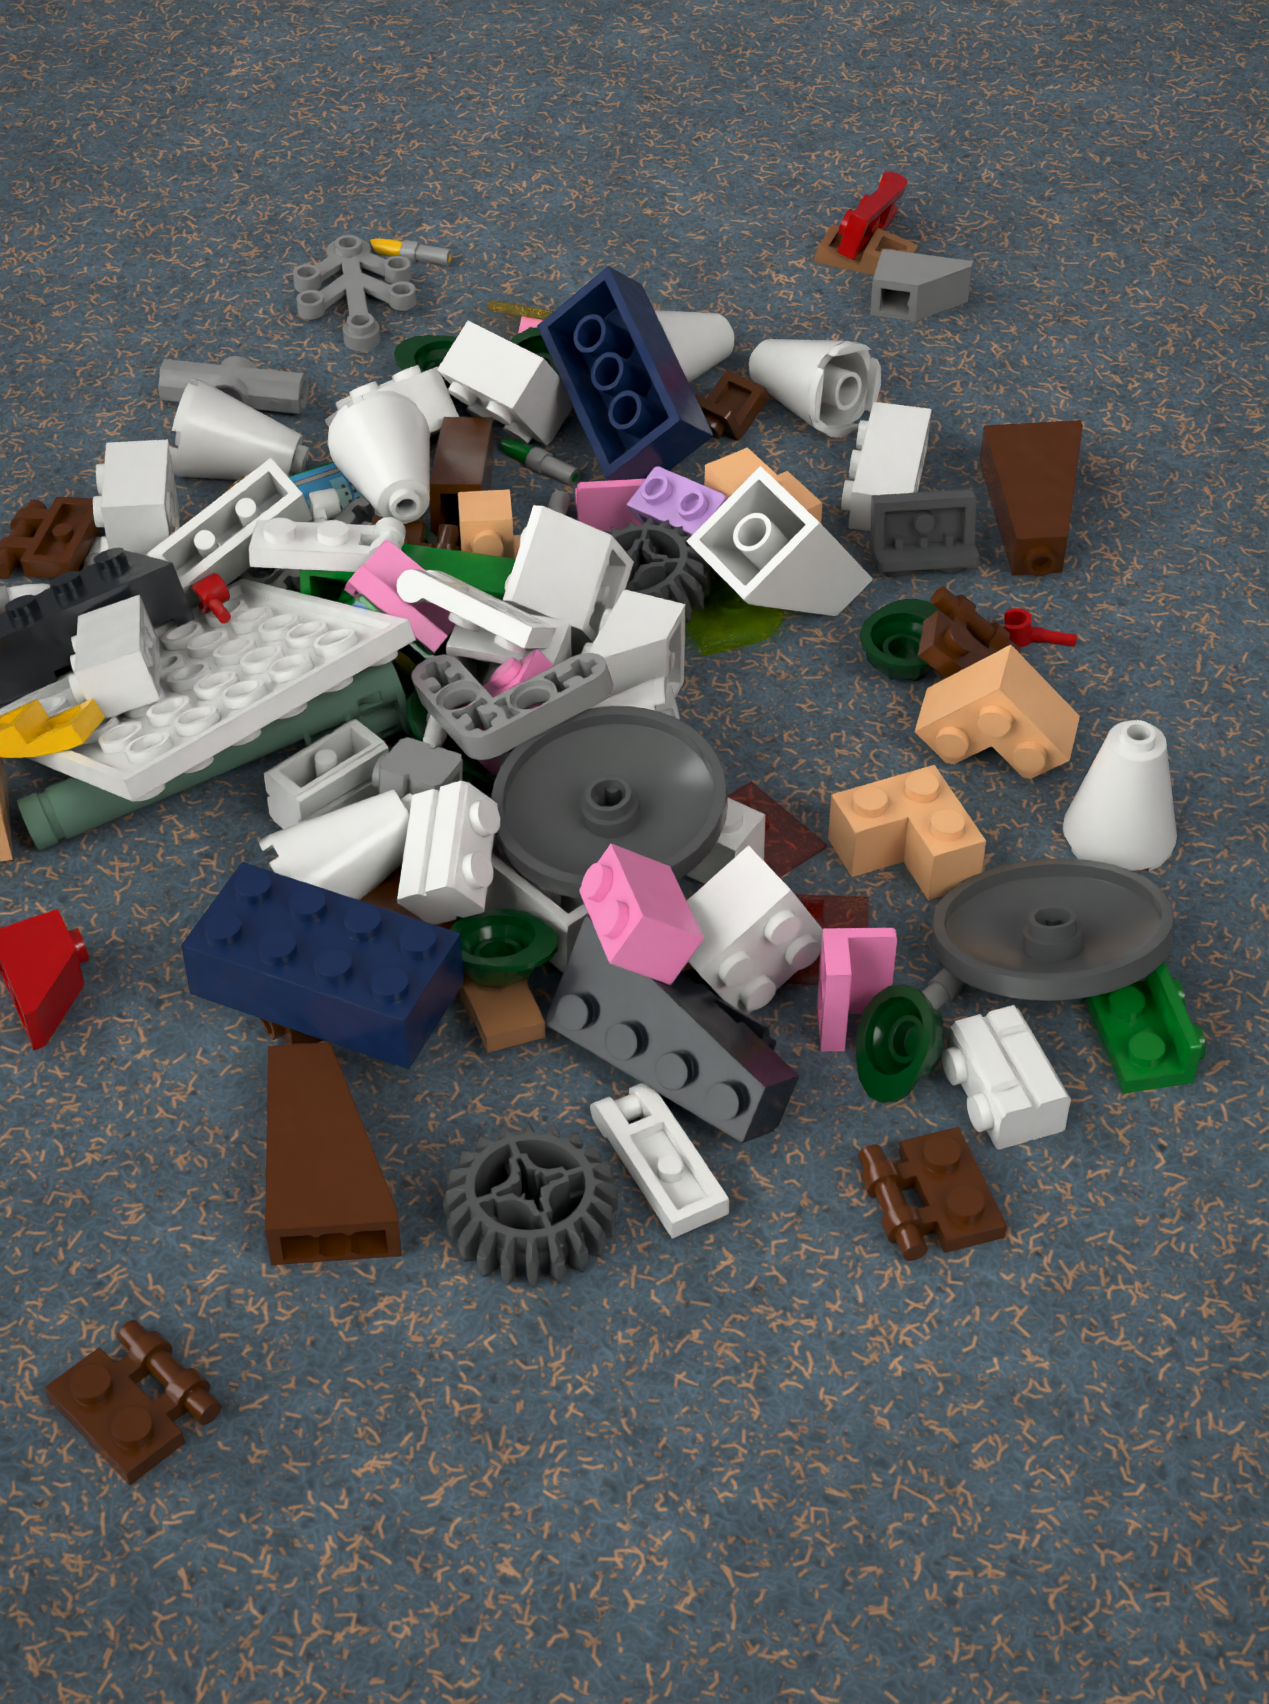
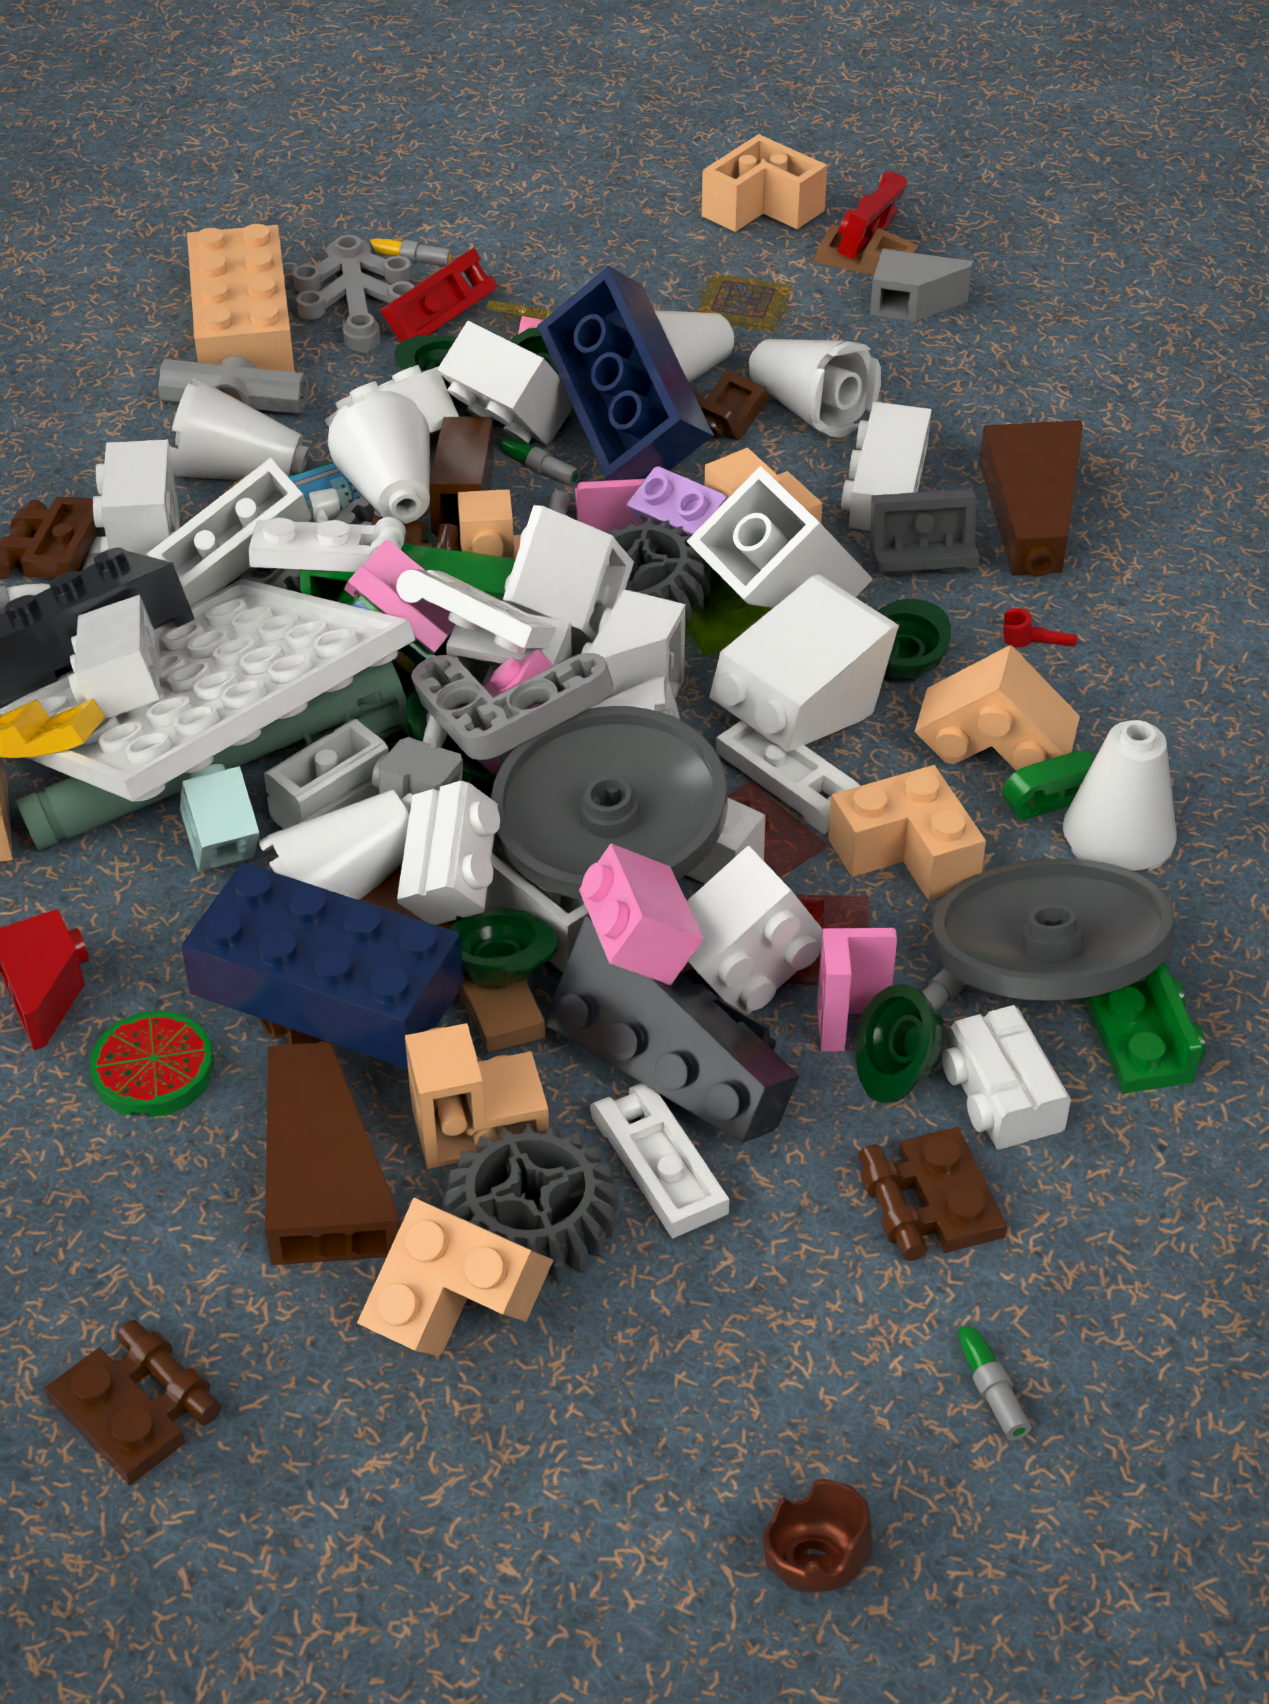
red hand [191,573,231,624] -> none
reddish brown plate [918,586,1021,678] -> none
none -> tile [90,1010,214,1117]
none -> light aqua brick [180,764,259,872]
none -> light nougat brick [187,224,295,372]
none -> light nougat brick [357,1198,553,1357]
none -> red plate [380,247,499,343]
none -> light nougat brick [405,1023,549,1169]
none -> piece [697,273,791,332]
none -> light nougat brick [702,134,827,232]
none -> white slope [709,574,899,752]
none -> white plate [716,720,860,834]
none -> copper hair [762,1479,872,1592]
none -> light grey piece [958,1326,1031,1441]
none -> green beam [1002,750,1096,820]

